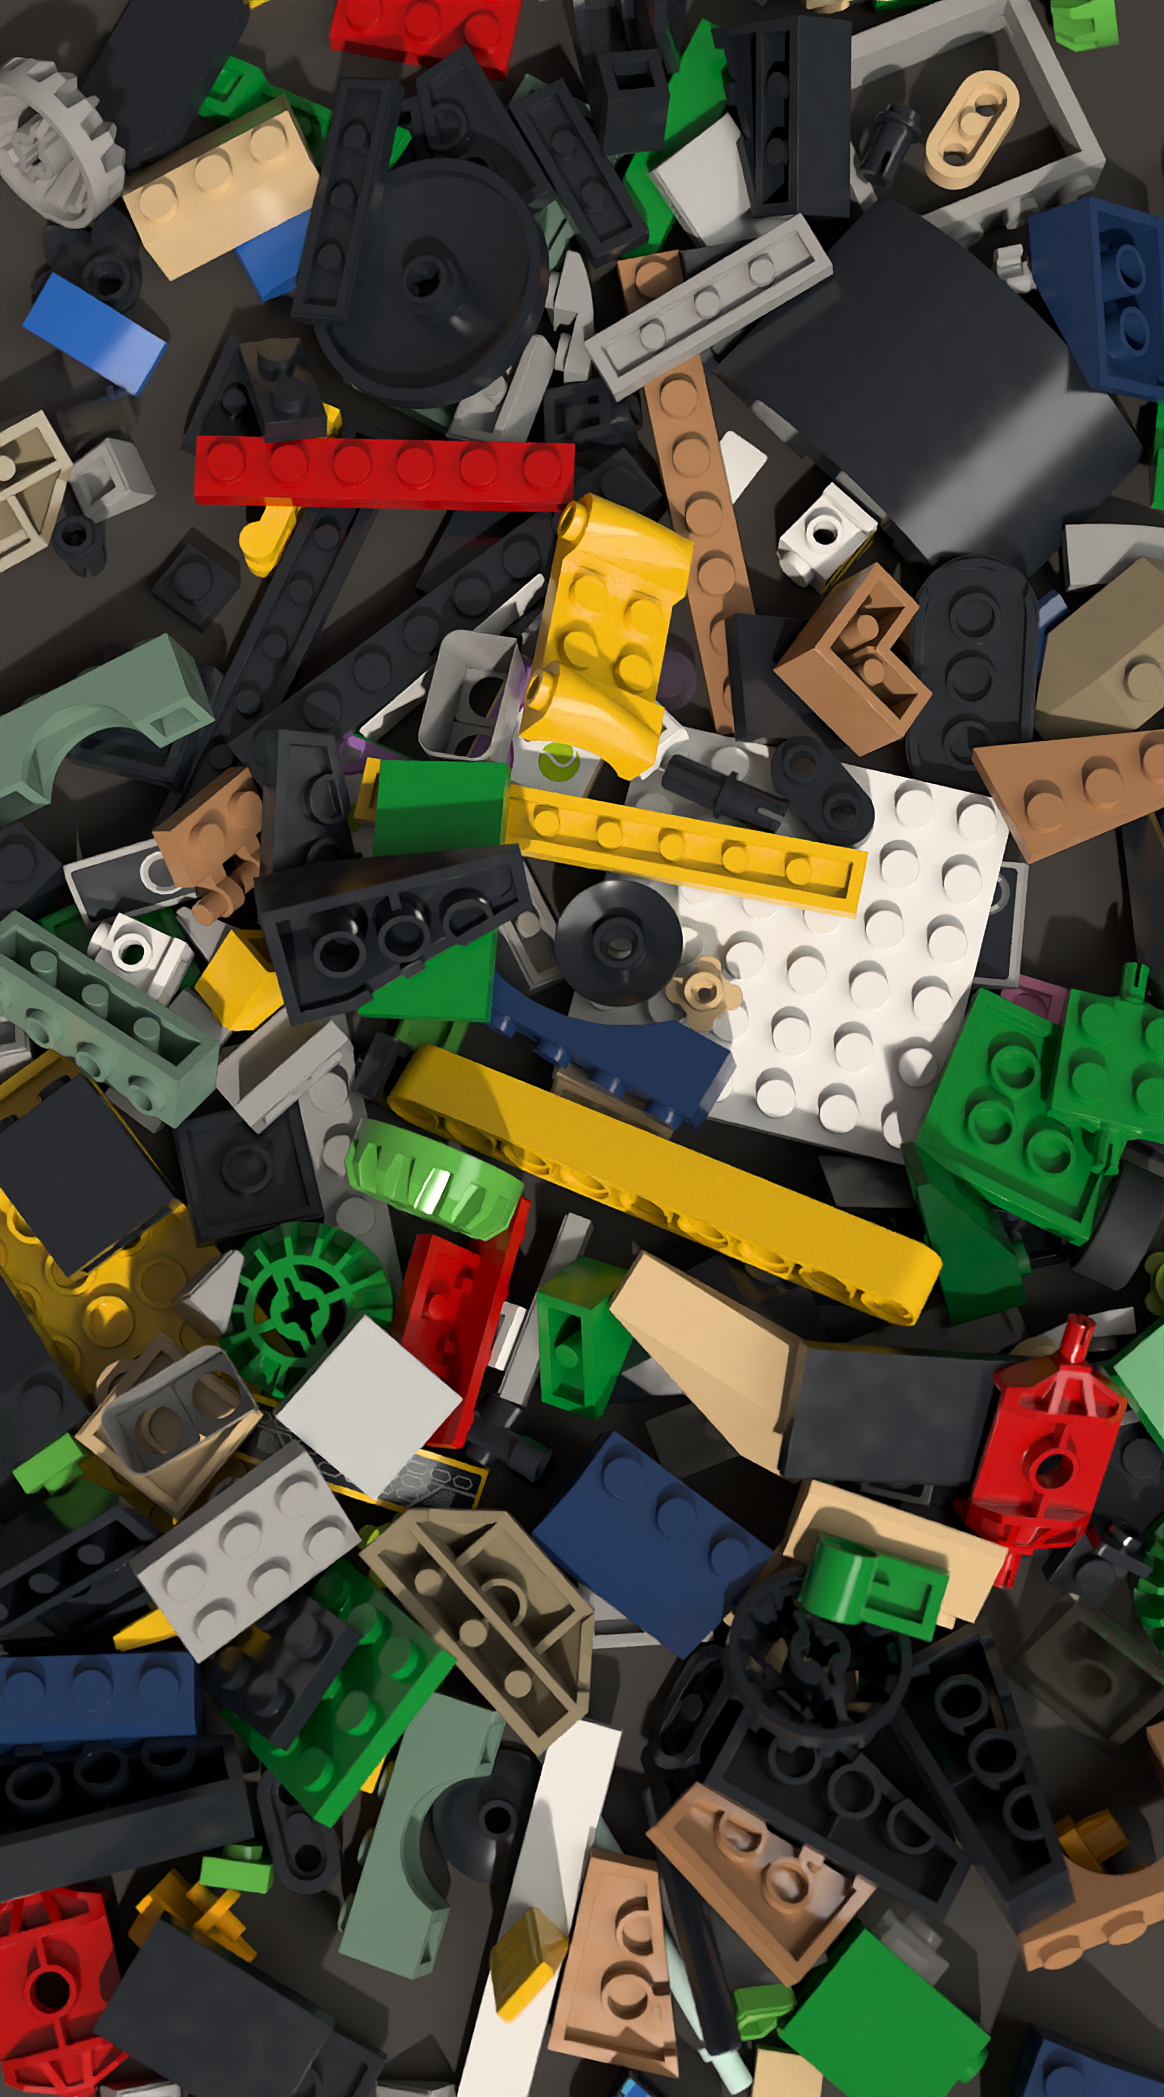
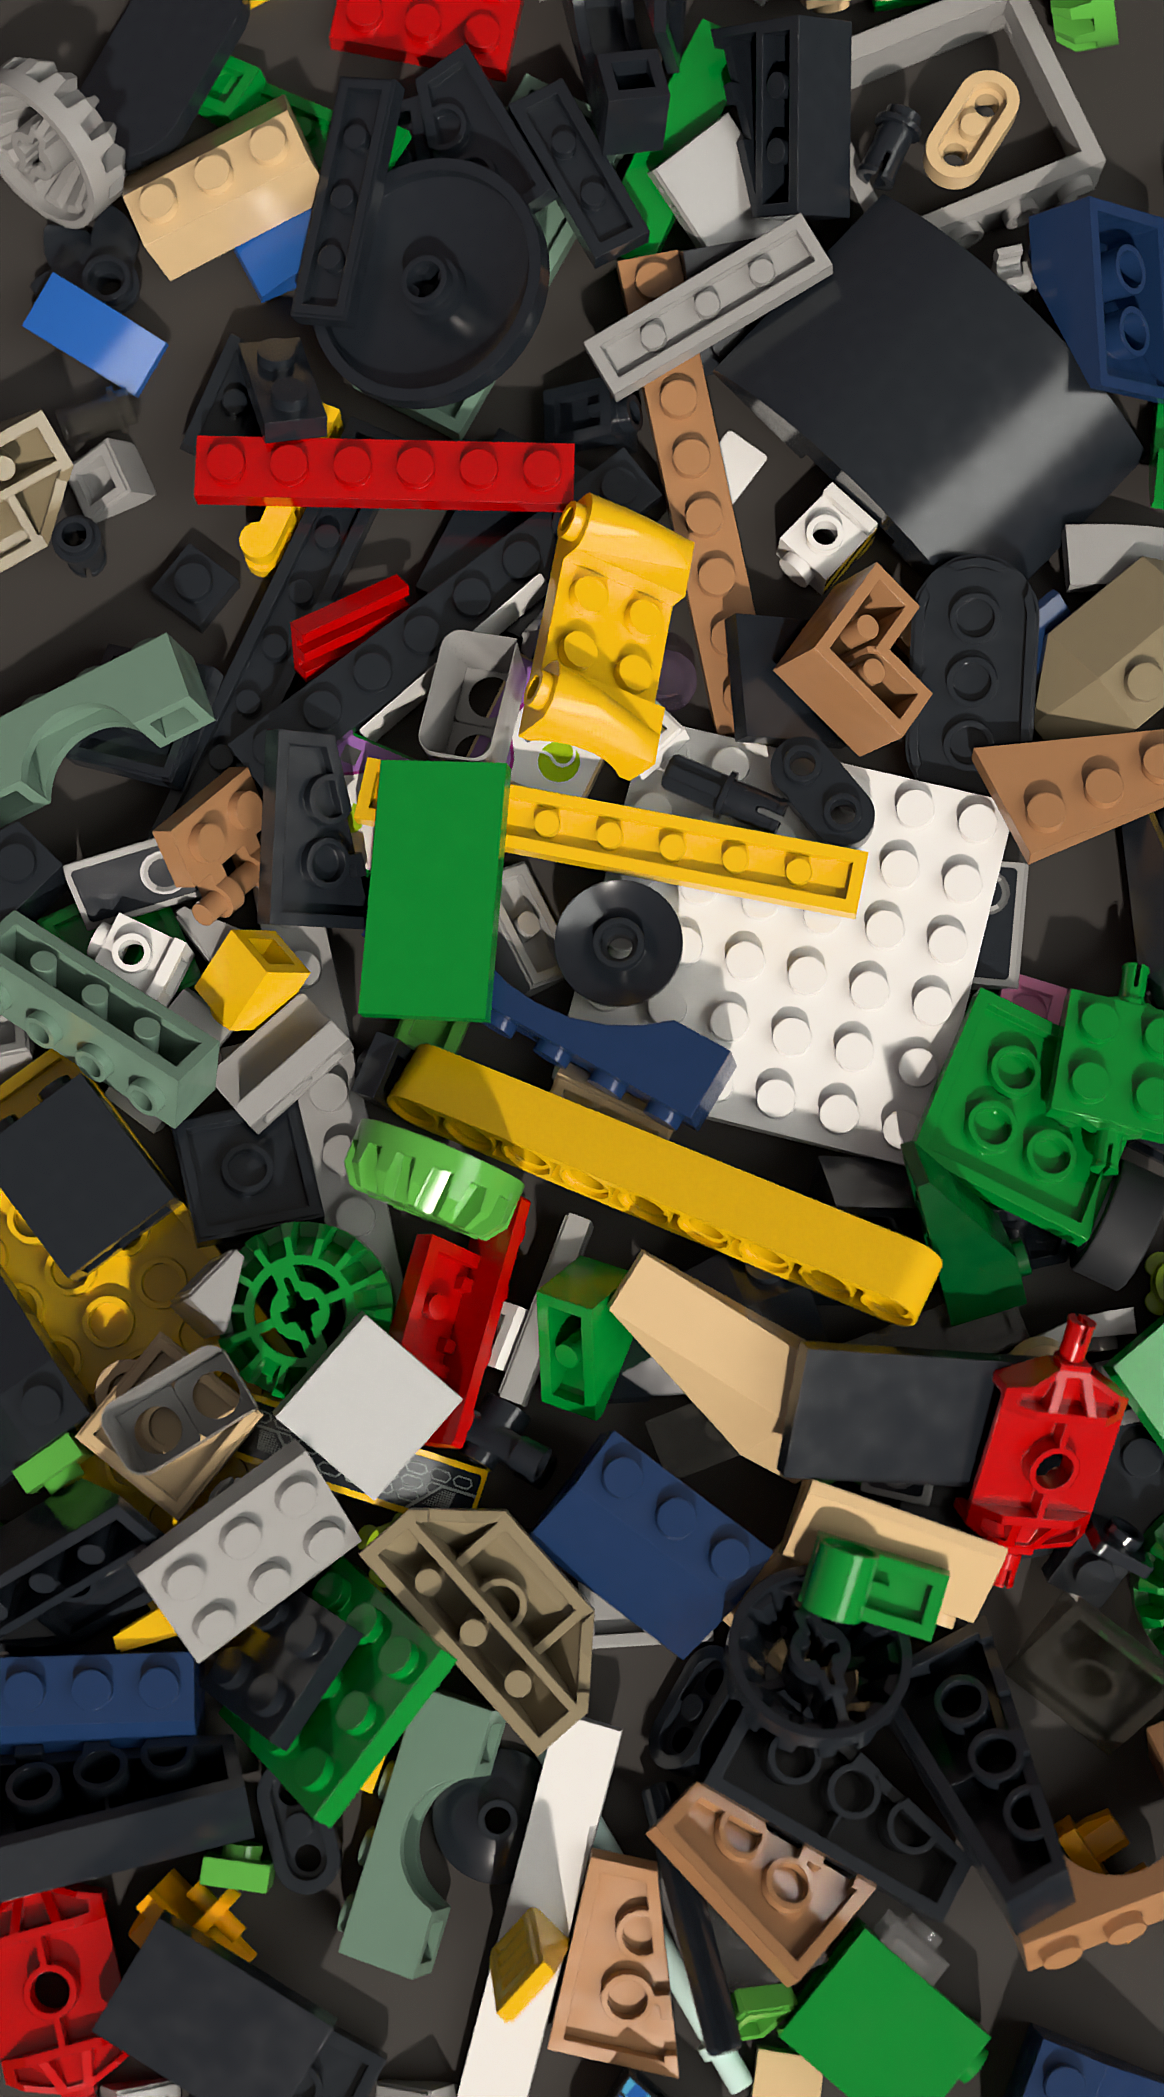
black wedge [253,844,533,1026] -> none
light grey slope [446,334,556,442] -> none
light grey slope [545,251,594,386] -> none
tan plate [666,956,743,1033] -> none
none -> red tile [290,574,410,682]

